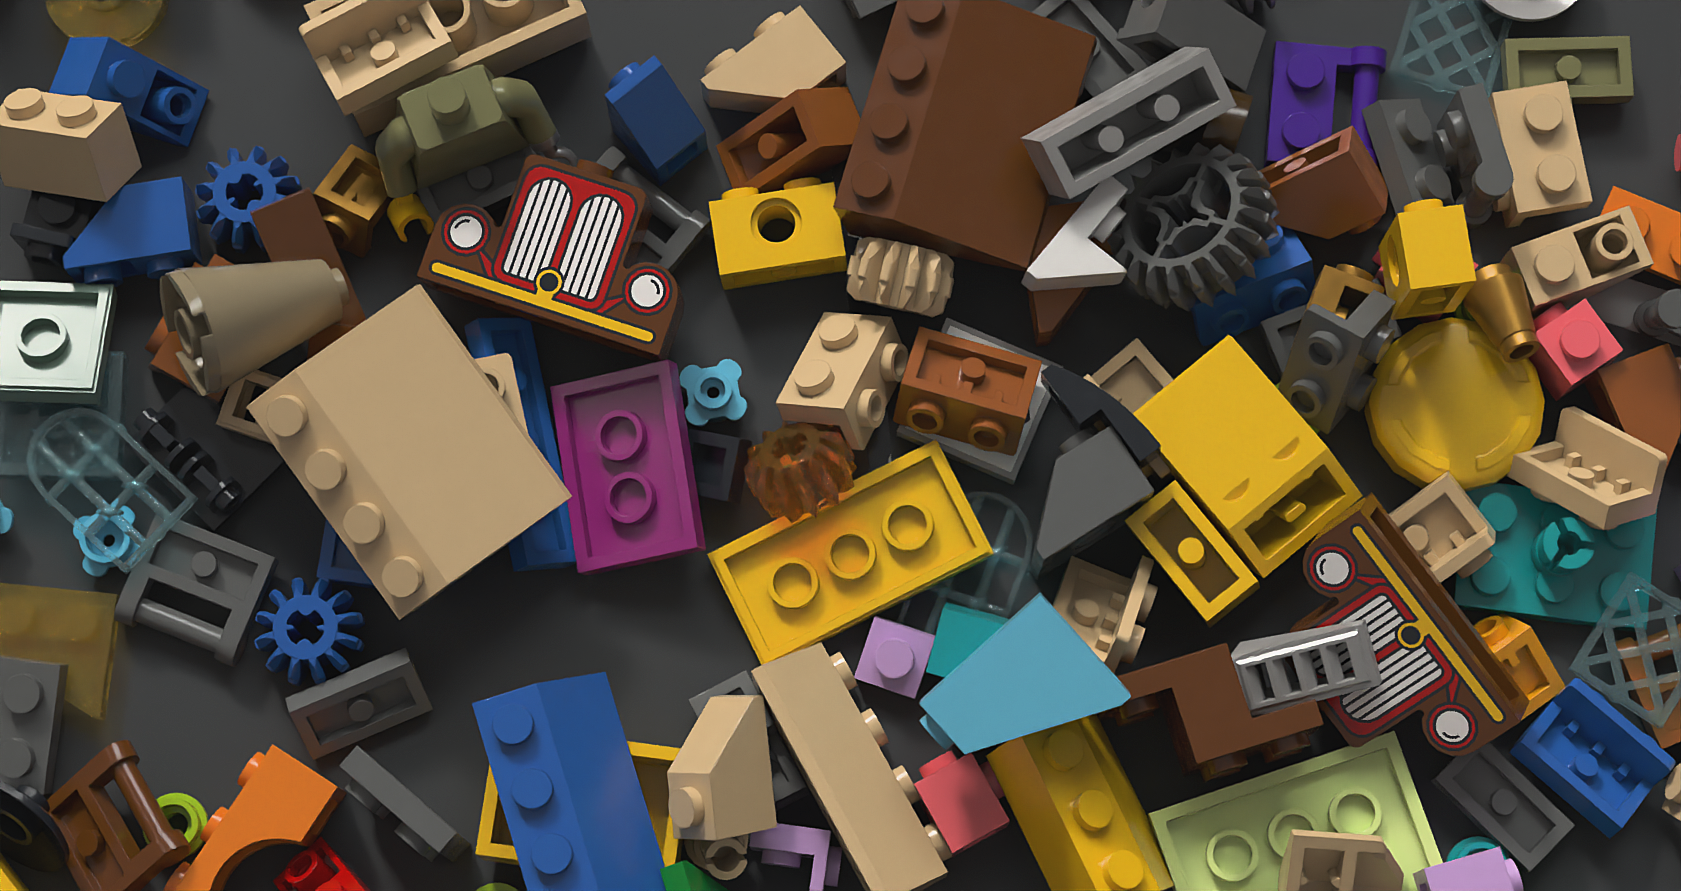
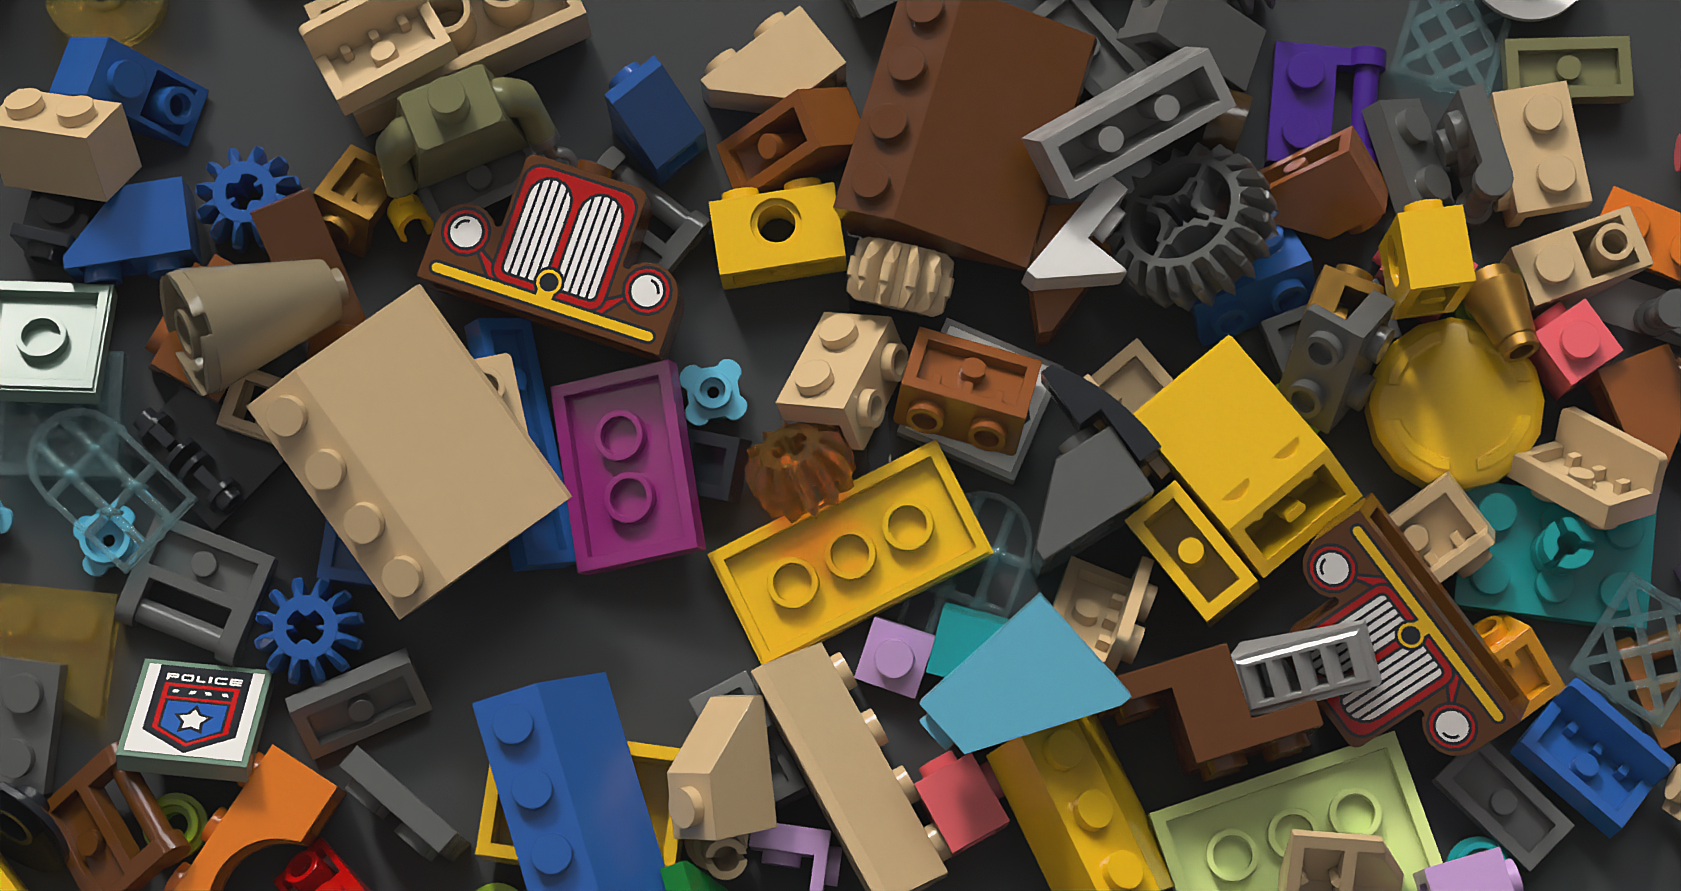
none -> tile [116,658,274,783]

